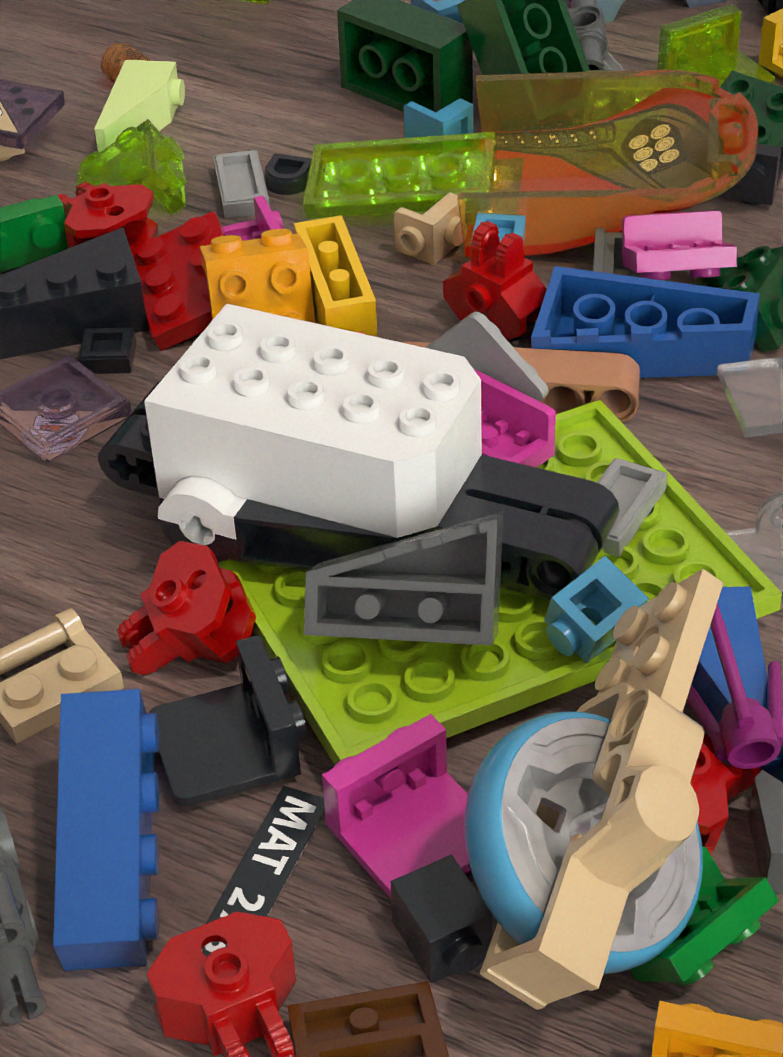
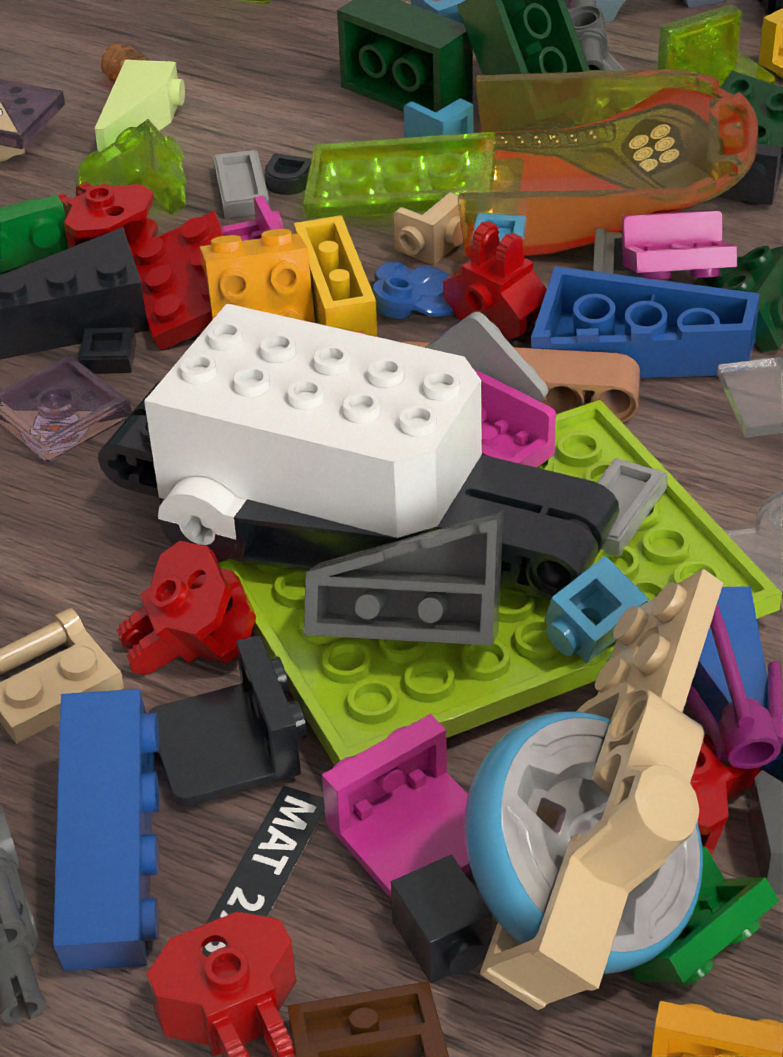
none -> blue plate [372,262,455,319]

